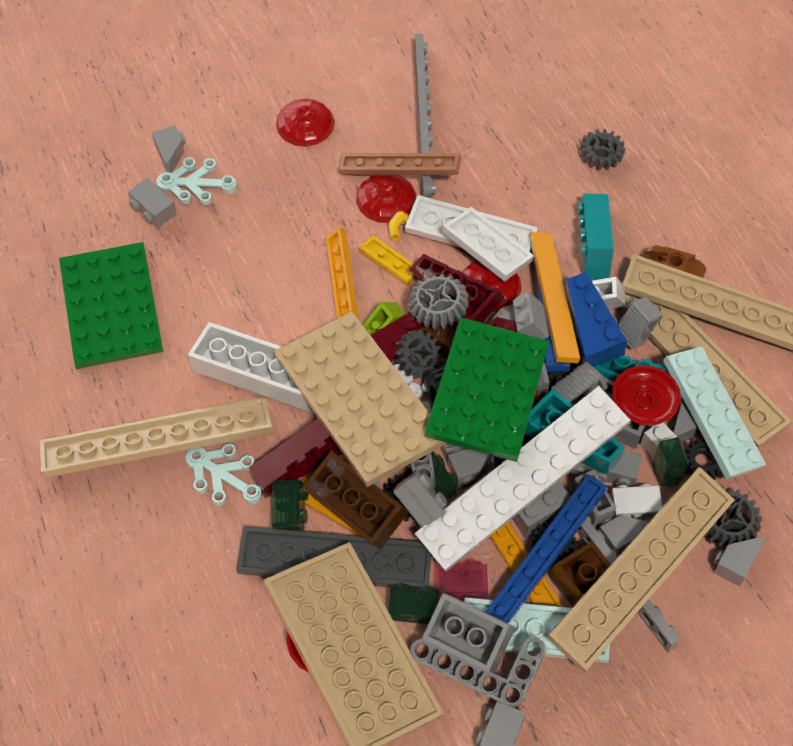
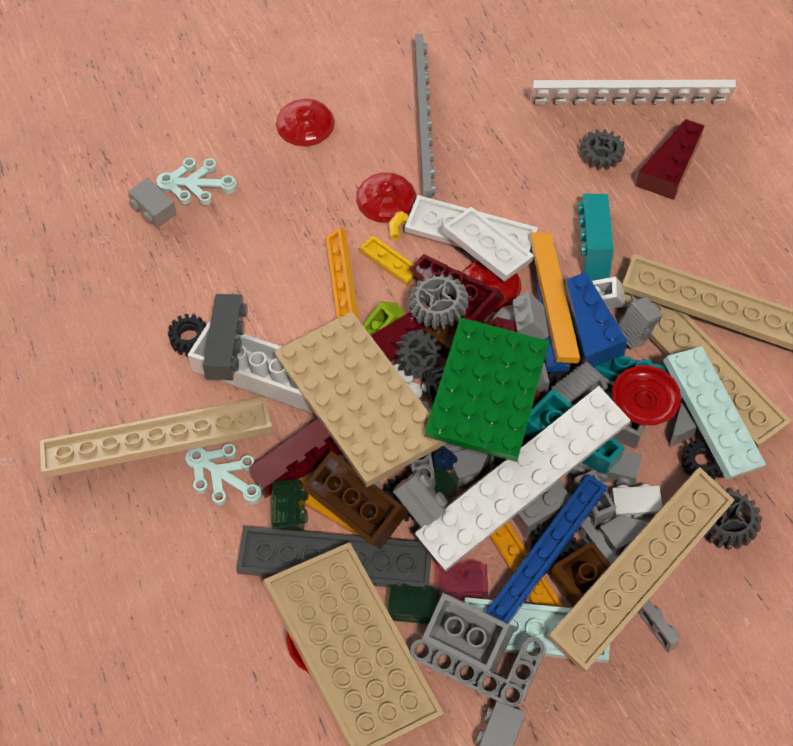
green plate [59,242,164,369] -> none
light grey slope [152,125,186,173] -> none
nougat plate [338,153,461,175] -> none
white brick [640,423,677,462] -> none
dark orange piece [642,245,706,278] -> none
clear green brick [651,438,689,487] -> none
light grey slope [713,537,764,587] -> none
none -> black tyre [168,314,206,356]
none -> dark grey brick [203,294,248,380]
none -> dark blue plate [433,446,458,471]
none -> white plate [530,80,736,105]
none -> dark red wedge [636,119,705,200]

